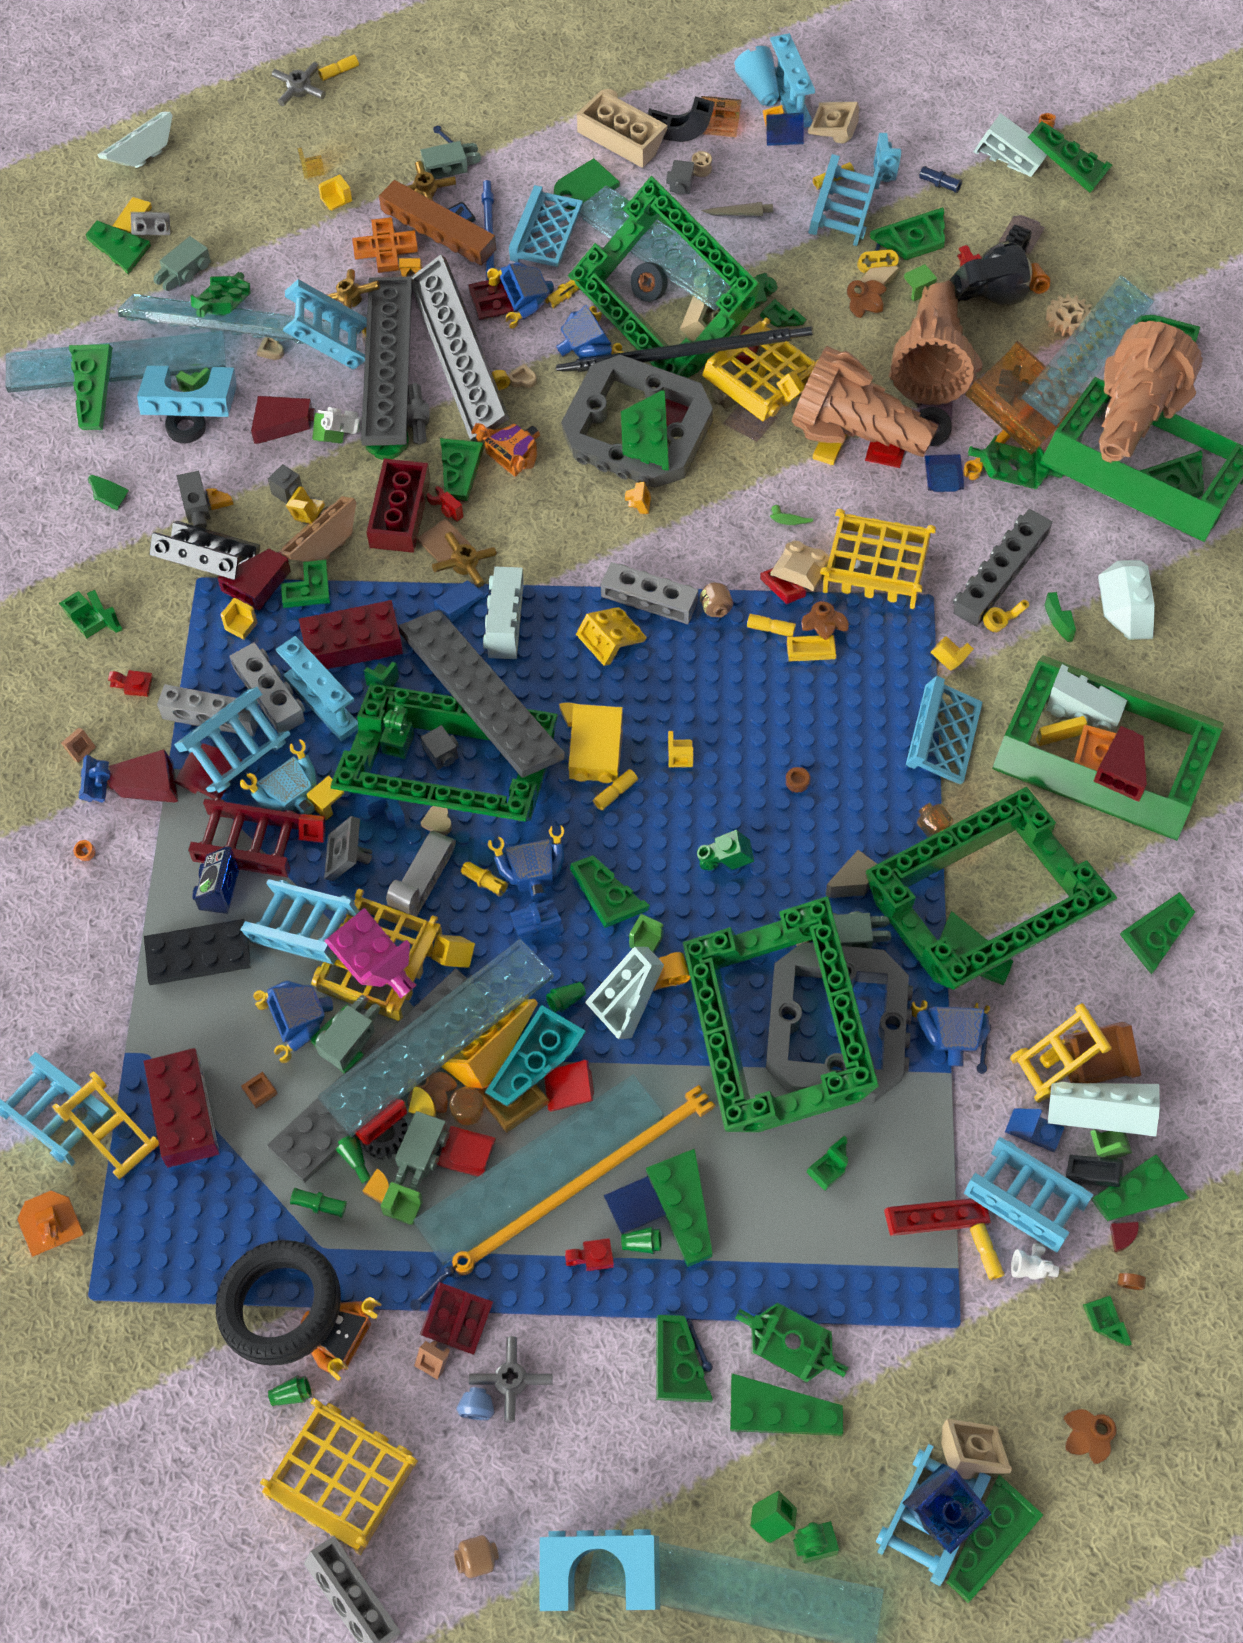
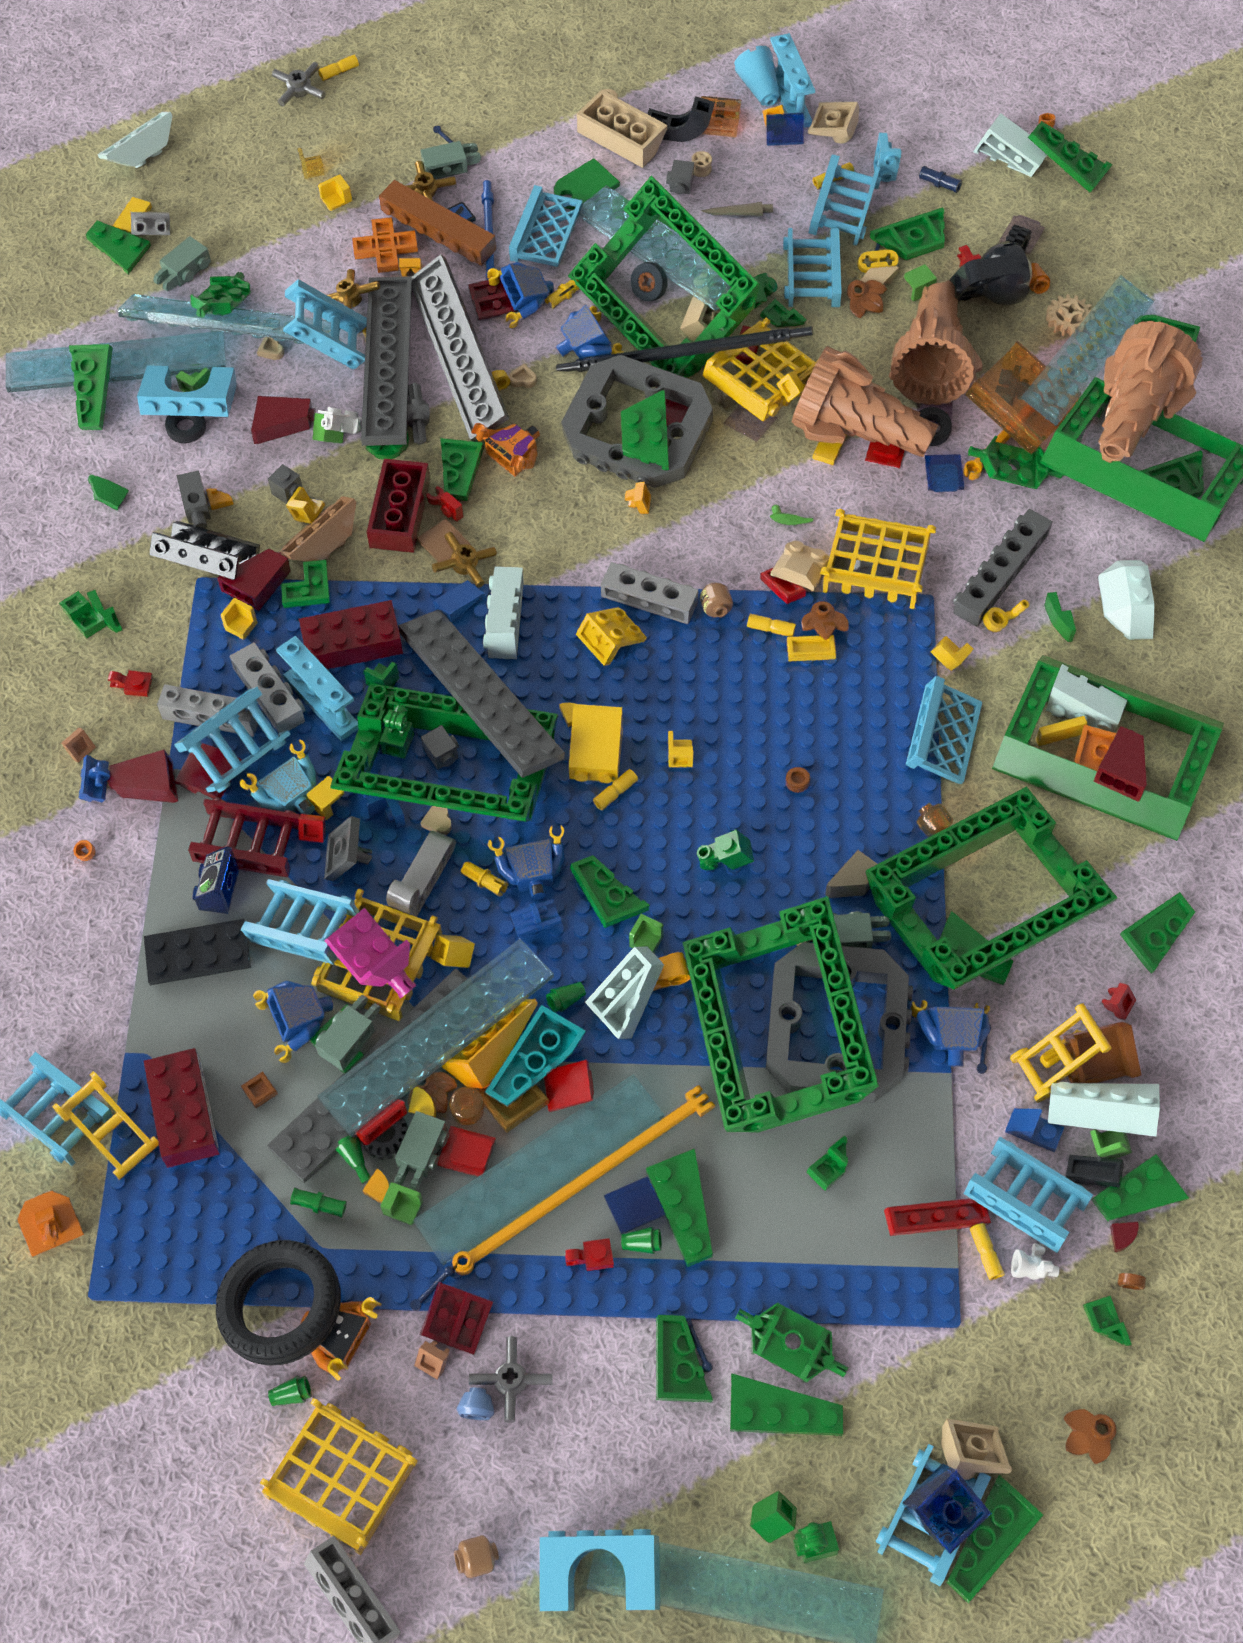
none -> medium azure fence [783,228,842,307]
none -> red tile [1102,983,1136,1020]

